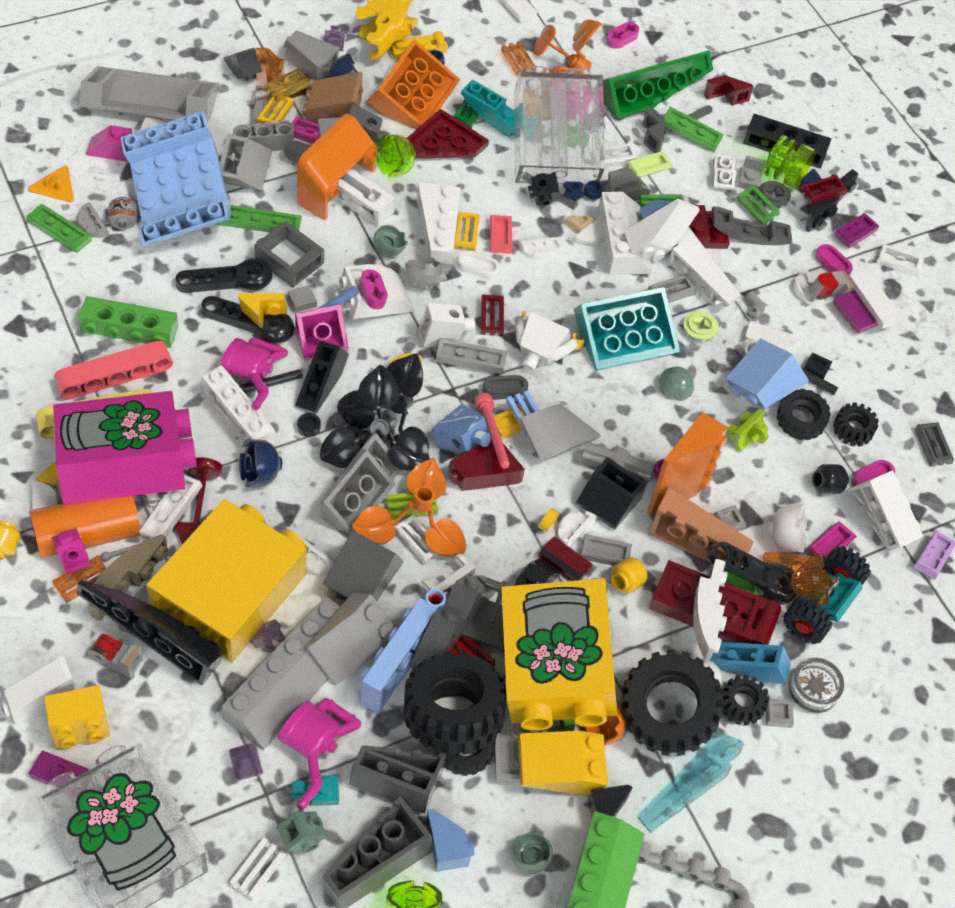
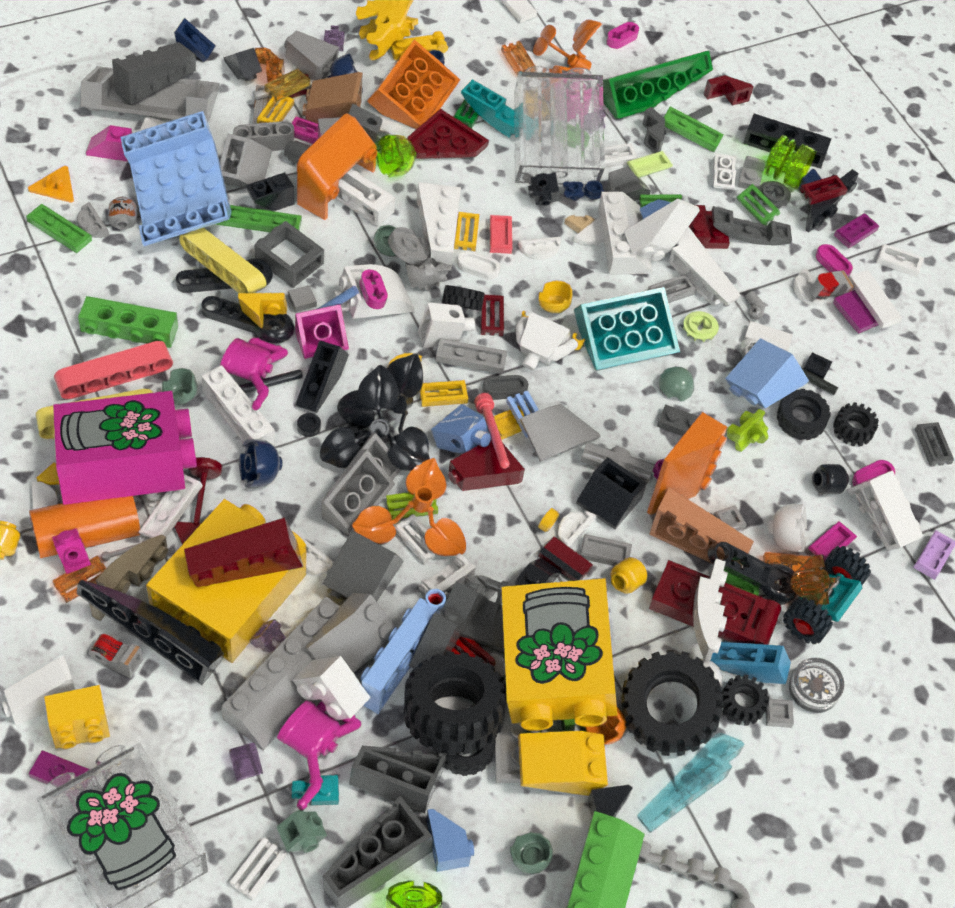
none -> dark grey wedge [112,42,196,105]
none -> sand green hair [162,368,198,405]
none -> dark blue slope [174,18,216,62]
none -> light yellow beam [179,228,266,293]
none -> dark red wedge [184,517,303,587]
none -> black slope [245,172,295,211]
none -> white brick [292,656,371,720]
none -> light grey tile [388,227,430,265]
none -> yellow tile [420,380,468,407]
none -> black tyre [442,285,485,311]
none -> yellow hair [538,280,573,313]
none -> dark grey plate [657,404,699,436]

